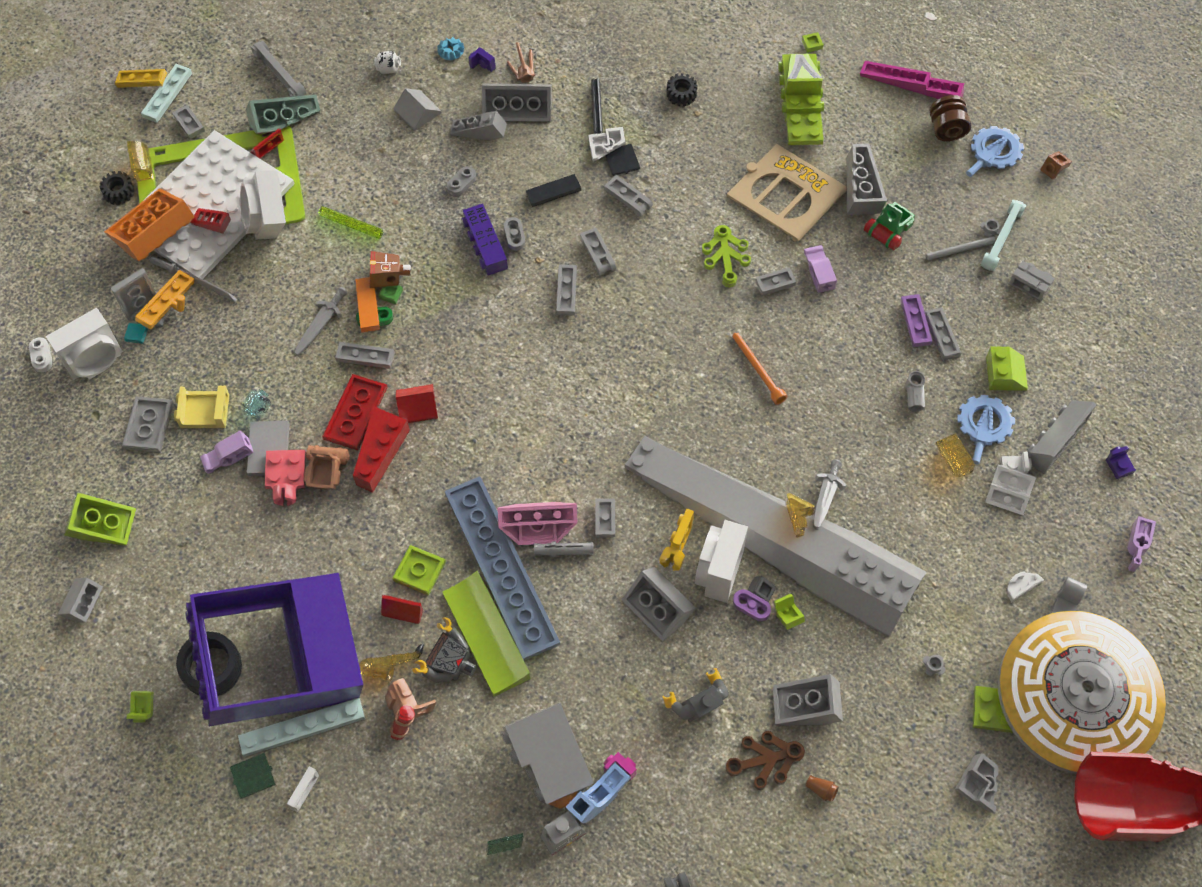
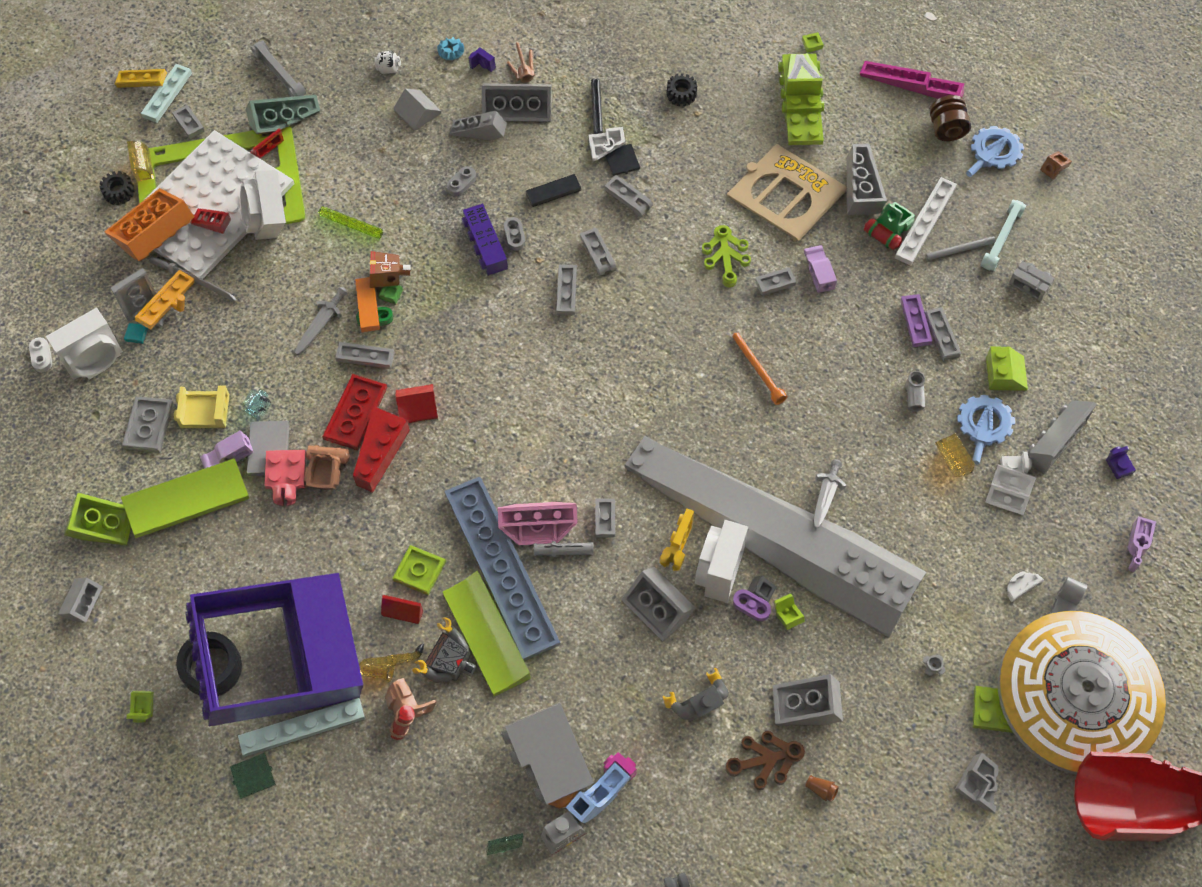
white tile [287,766,319,812] -> none
clear yellow slope [785,493,815,537] -> none
light grey plate [980,219,1001,237] -> none
none -> lime arch [121,458,249,539]
none -> white plate [895,177,957,266]

